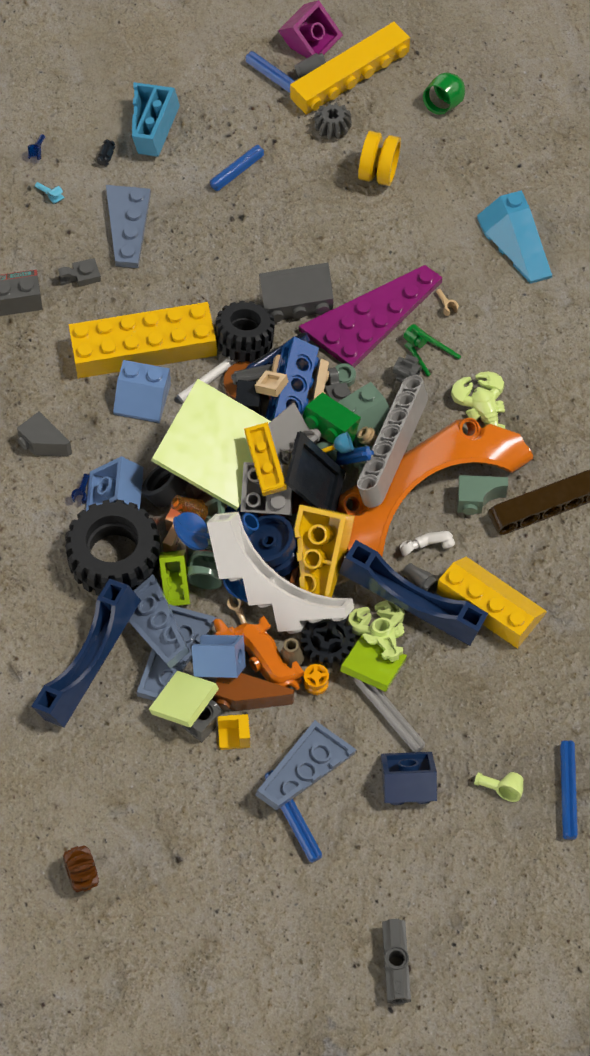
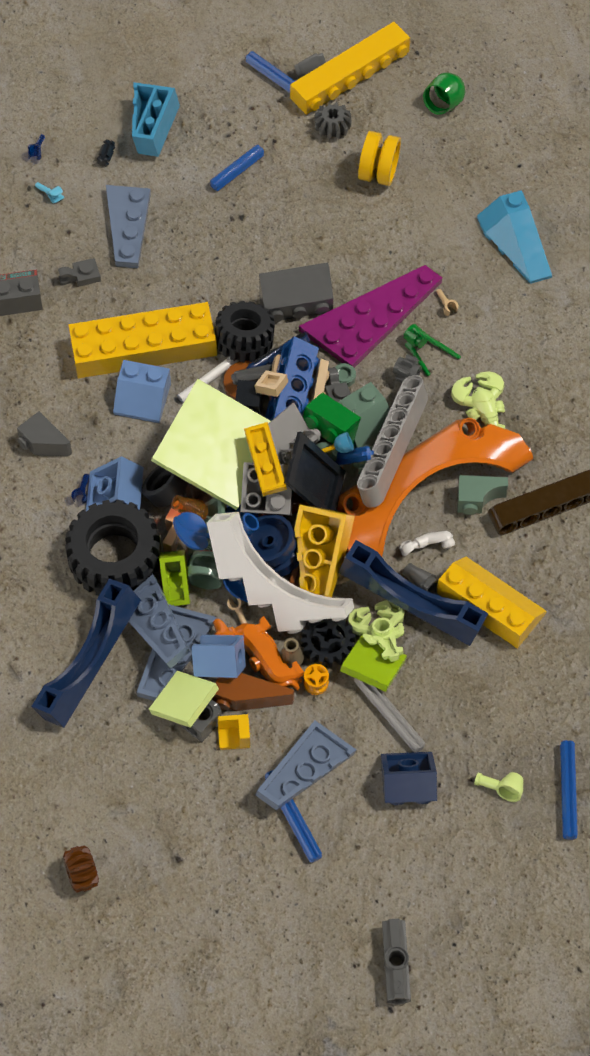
magenta slope [278,0,343,58] -> none
tan pin [357,427,378,446] -> none

